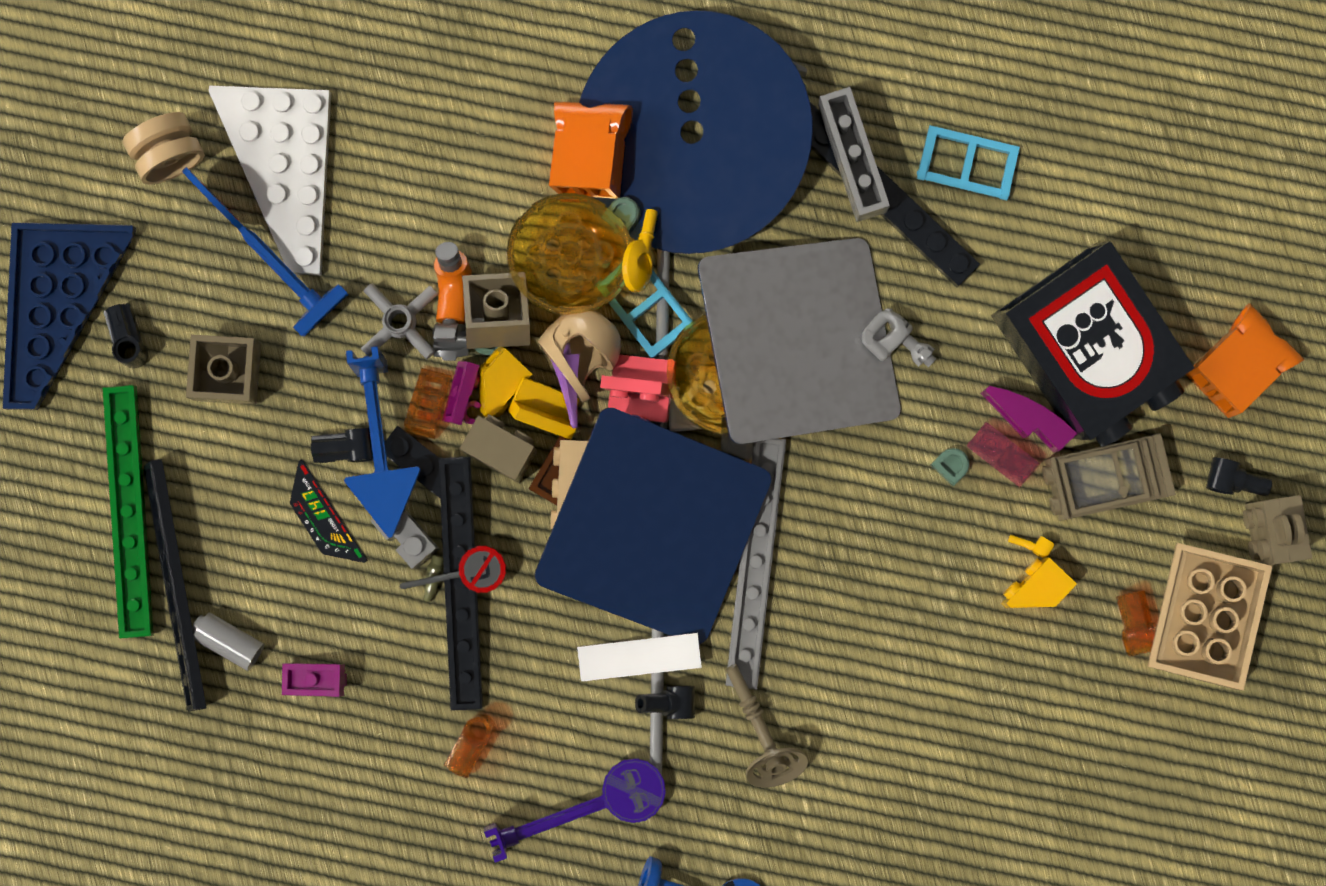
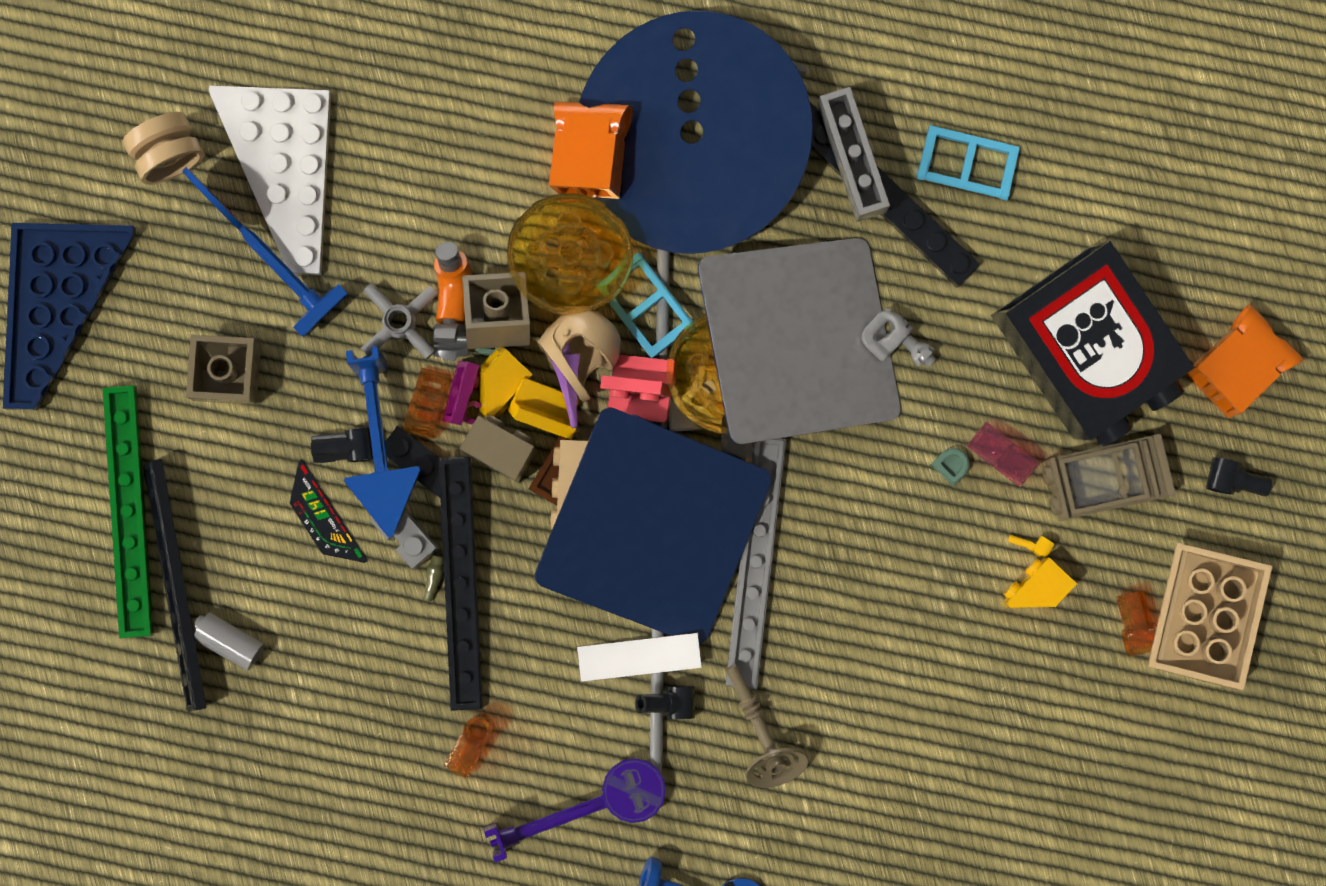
black piece [103,303,148,369] -> none
magenta plate [282,663,347,697] -> none
piece [400,546,506,593] -> none
sand green tile [602,197,641,235] -> none
yellow piece [622,209,658,292] -> none
magenta slope [980,386,1077,453] -> none
dark tan brick [1243,495,1313,565] -> none

